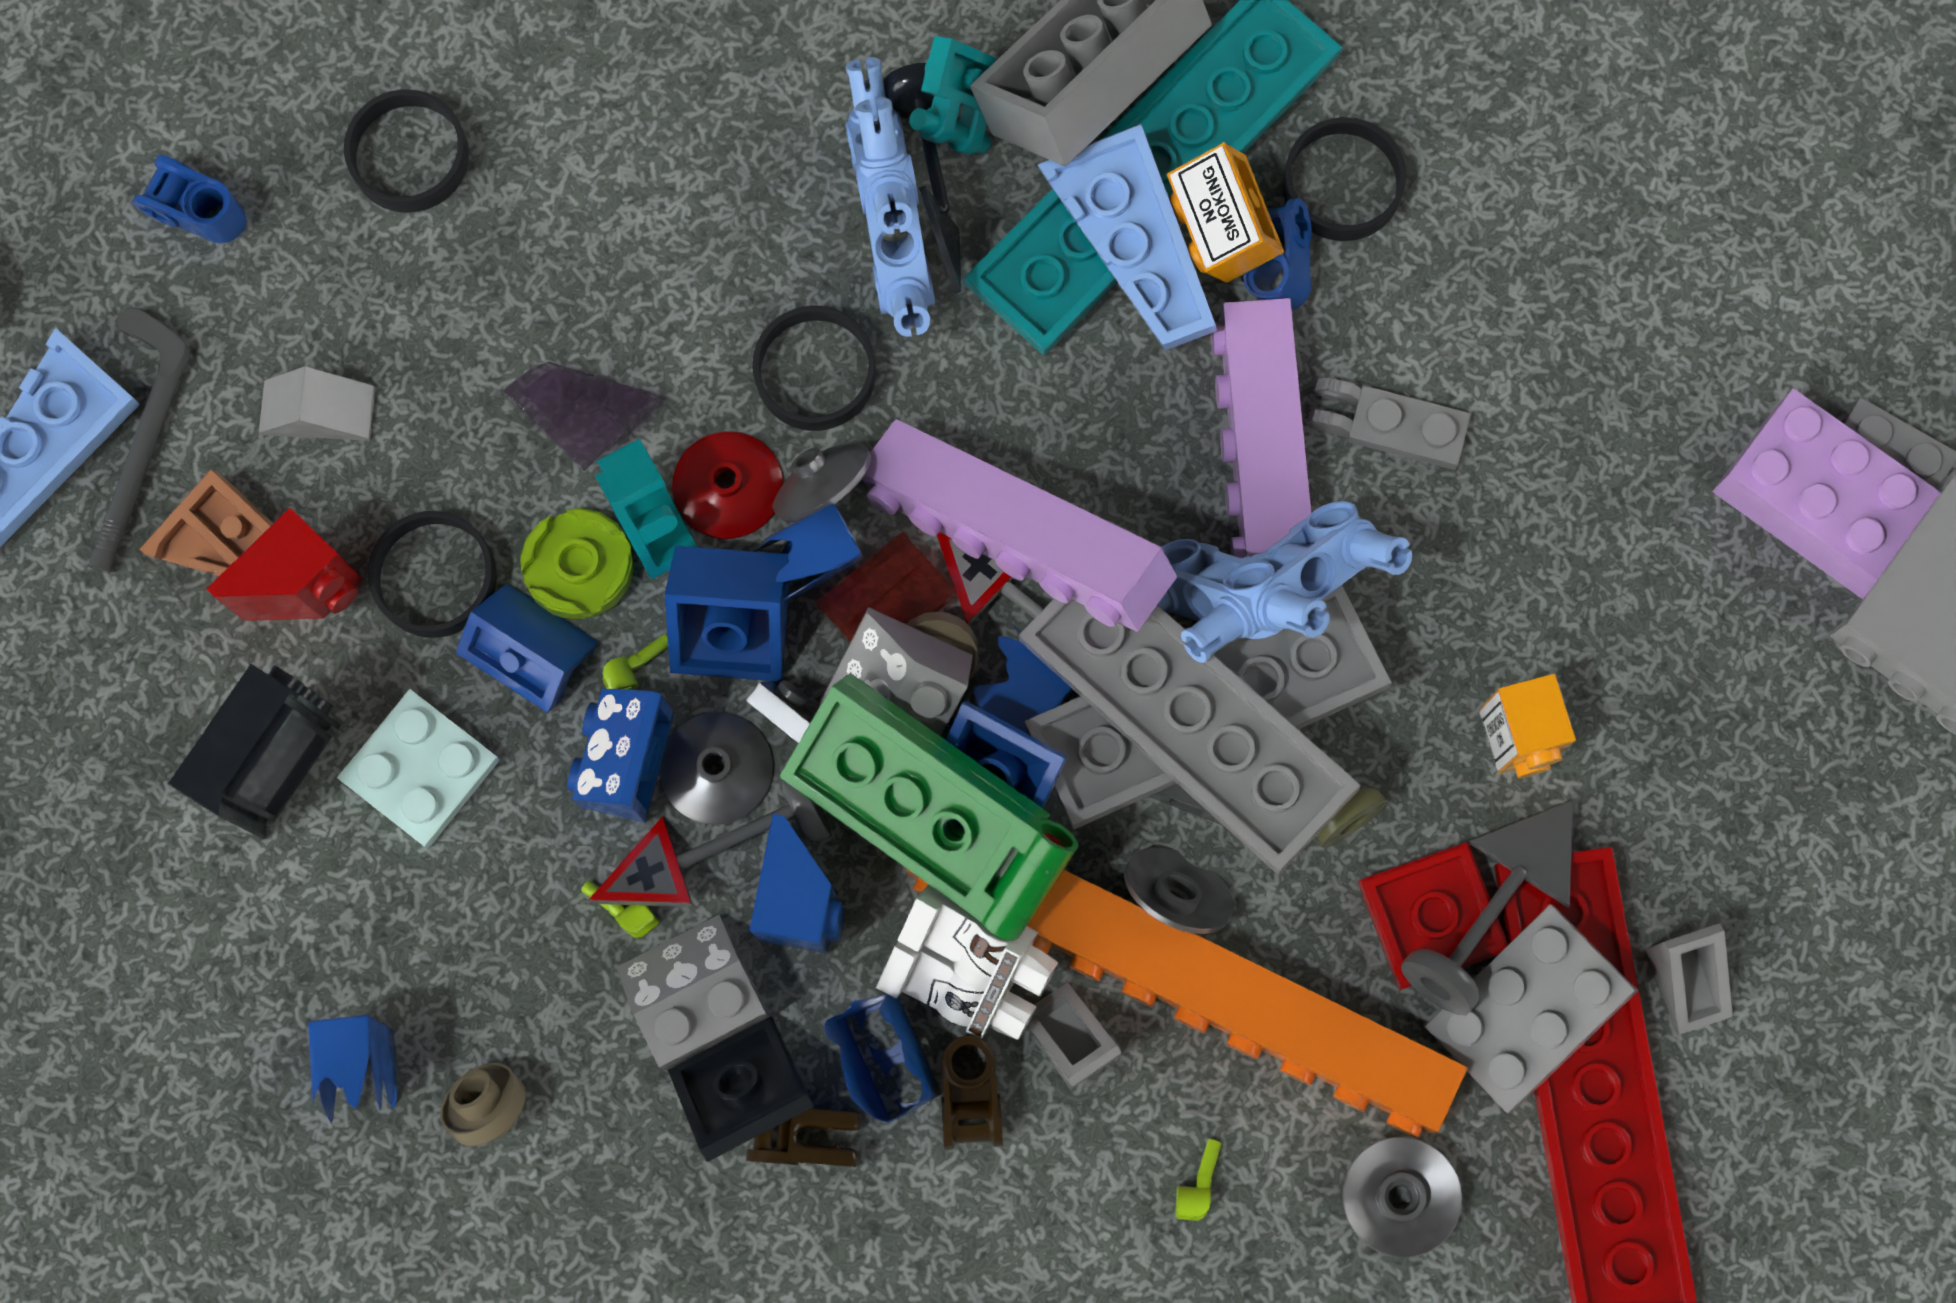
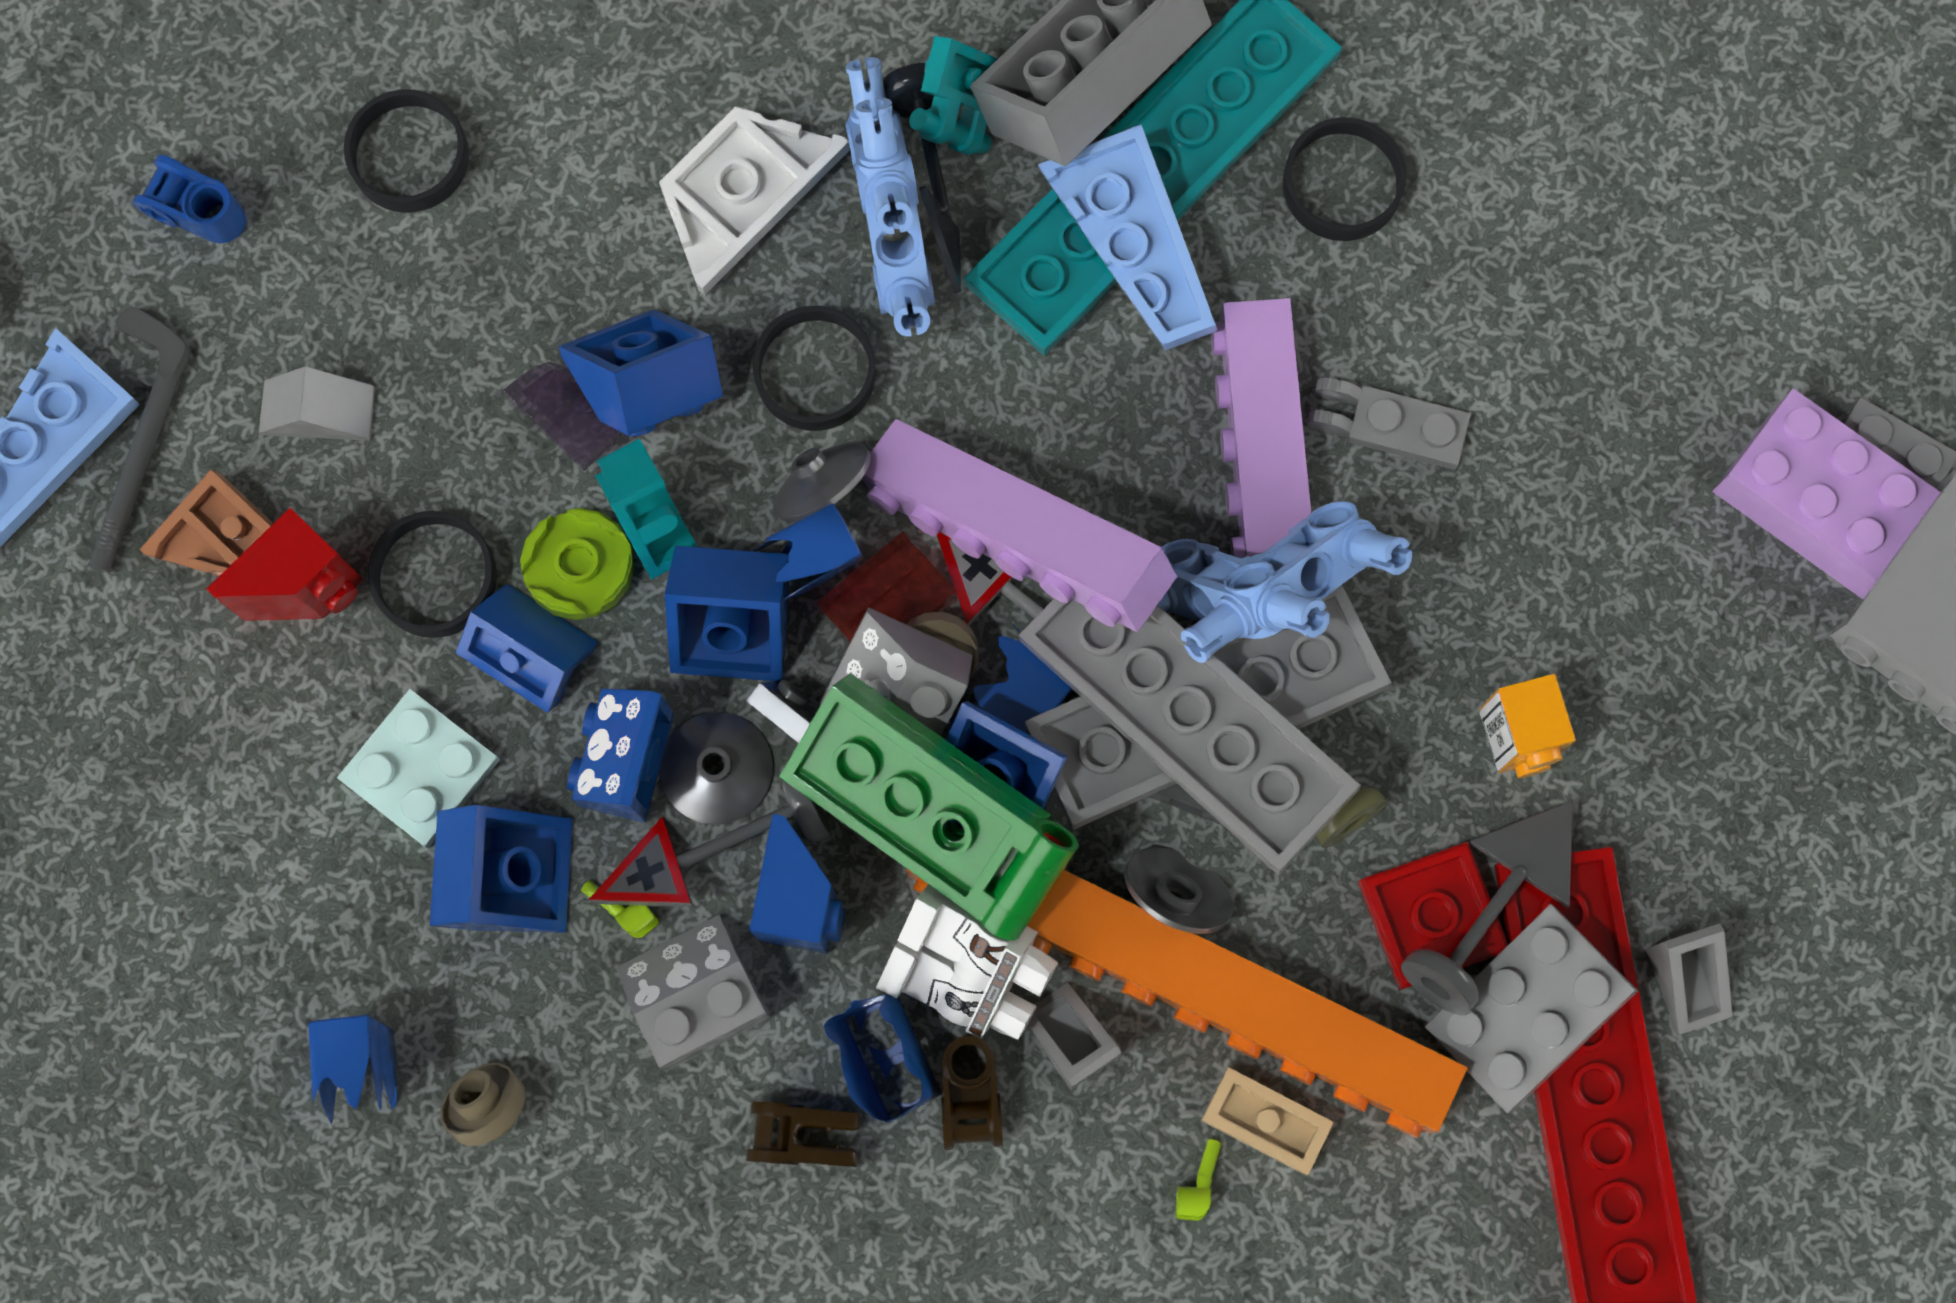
black window [168,664,341,839] -> none
lime hand [603,633,668,690] -> none
black tile [668,1016,814,1162] -> none
red dish [672,431,783,539] -> none
brick [1167,142,1285,283] -> none
blue piece [1243,198,1312,311] -> none
flat silver dish [1342,1137,1462,1258] -> none
none -> blue slope [430,805,572,933]
none -> blue slope [559,309,723,436]
none -> white wing [659,107,850,296]
none -> tan plate [1201,1067,1334,1176]

